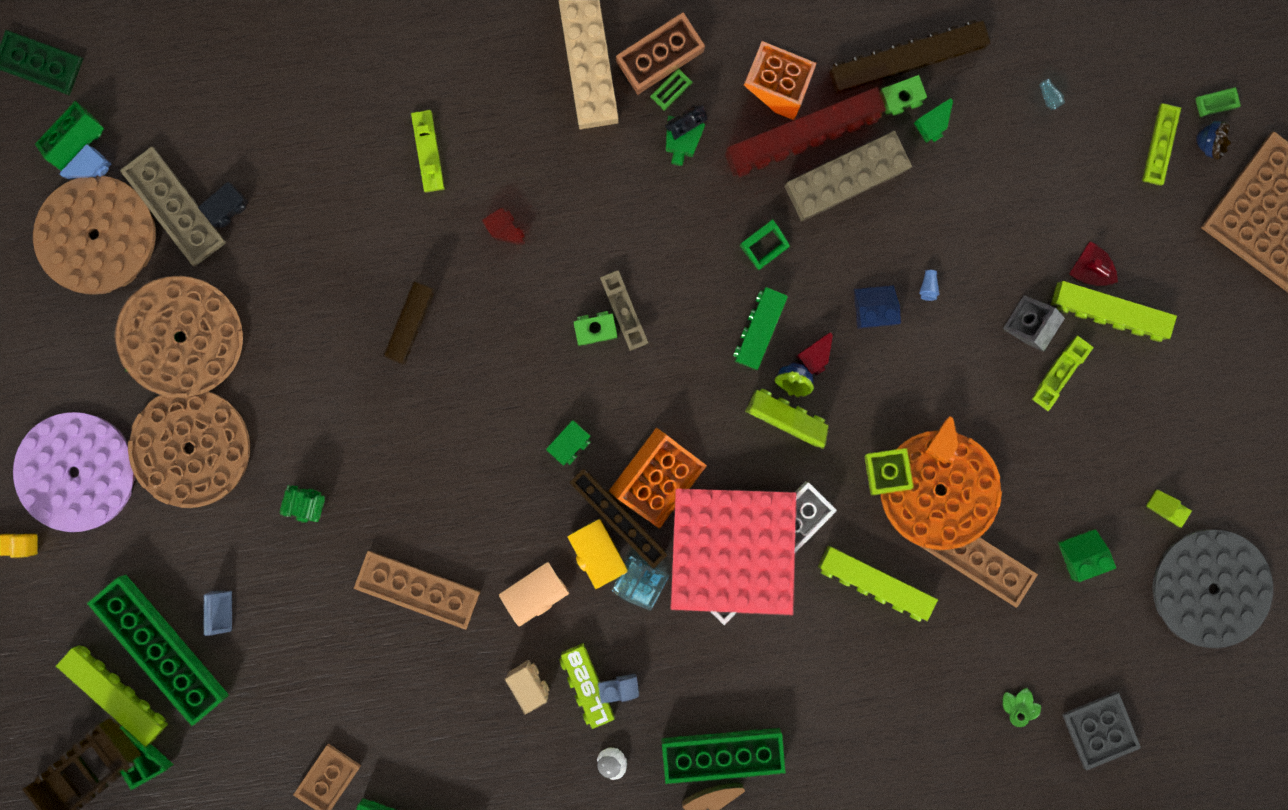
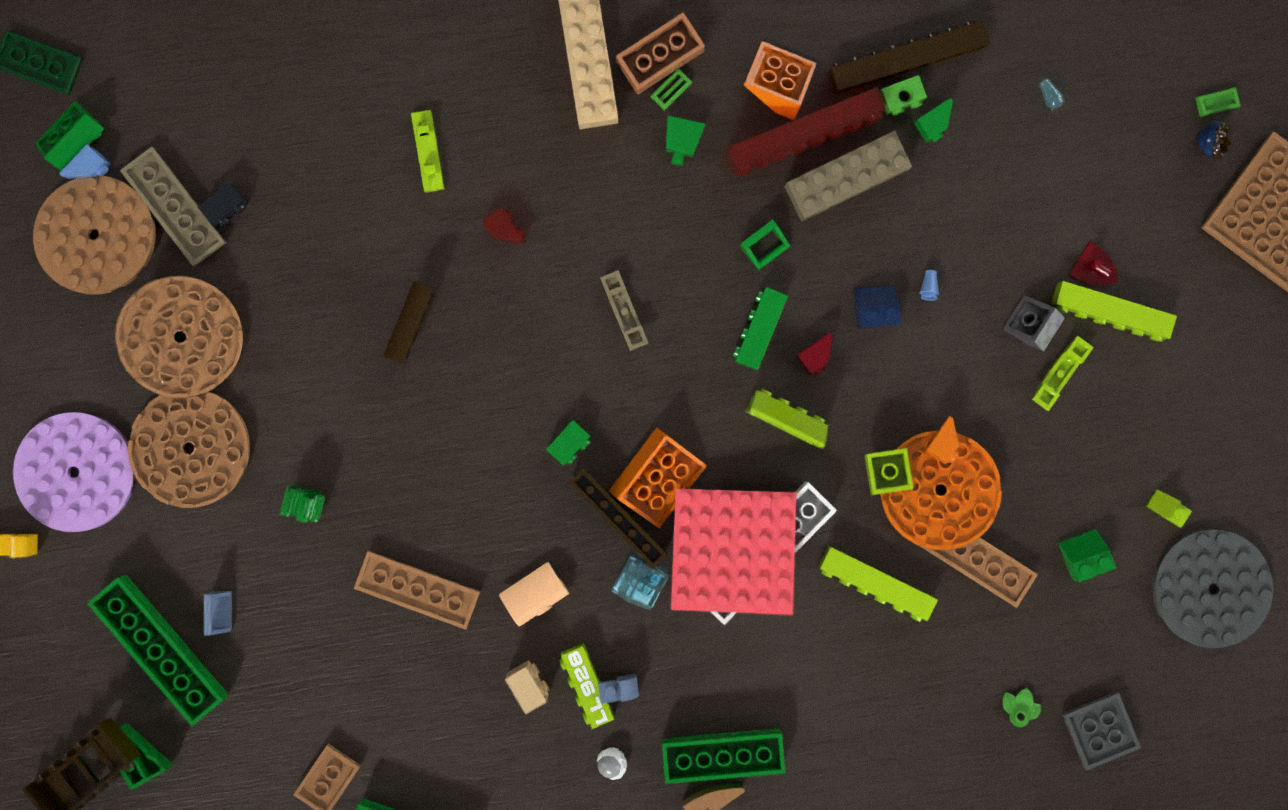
lime brick [56,645,168,747] -> none
yellow panel [567,519,628,589] -> none
bright green brick [574,311,617,346] -> none
black hinge [665,104,708,140] -> none
lime hair [775,363,814,398] -> none
lime tile [1142,103,1181,185] -> none

